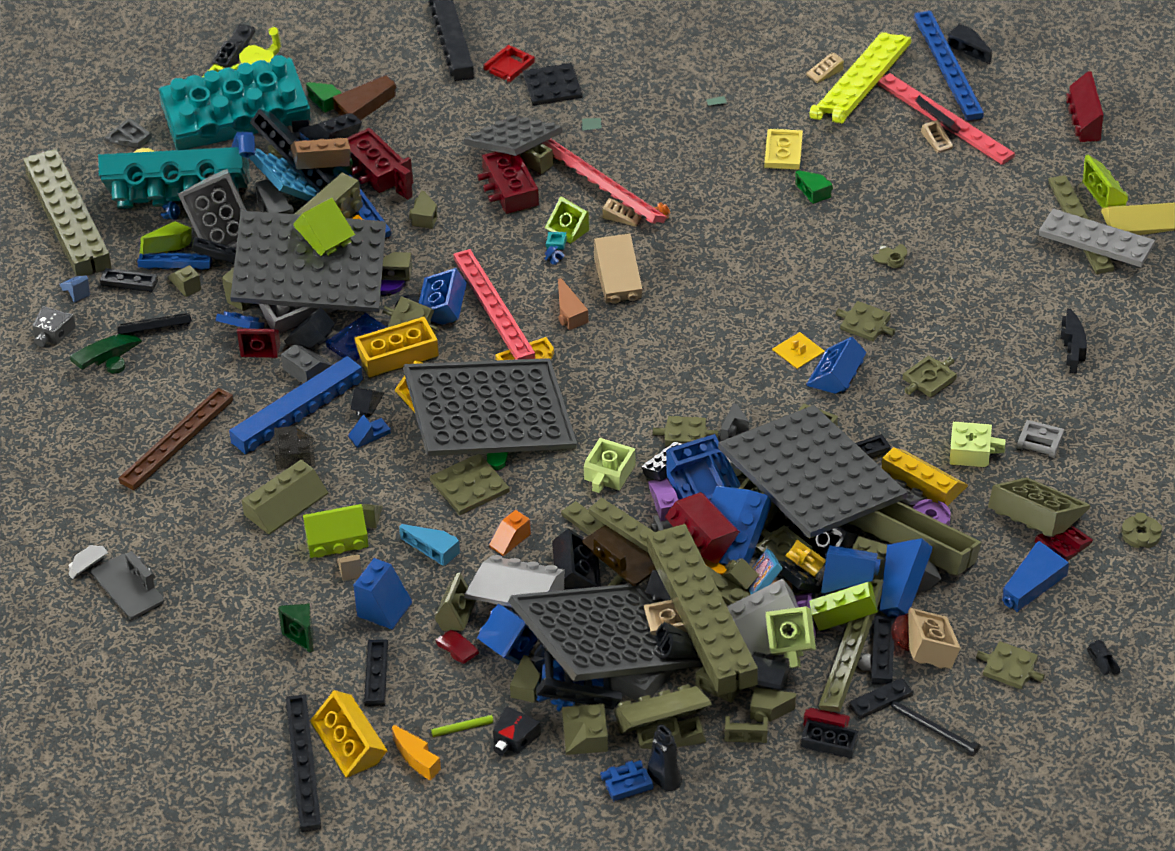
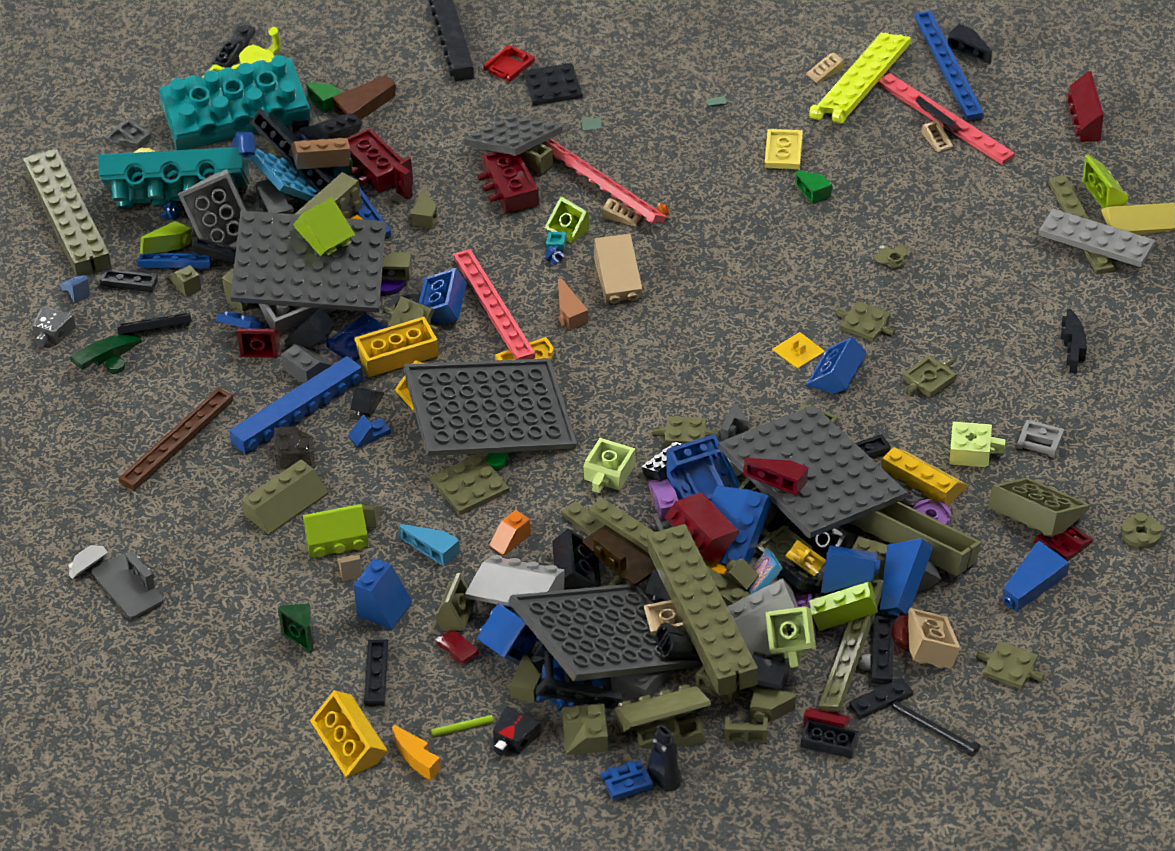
black plate [285,694,322,832] -> none
black hinge [1087,640,1120,675] -> none
none -> dark red slope [743,458,809,496]

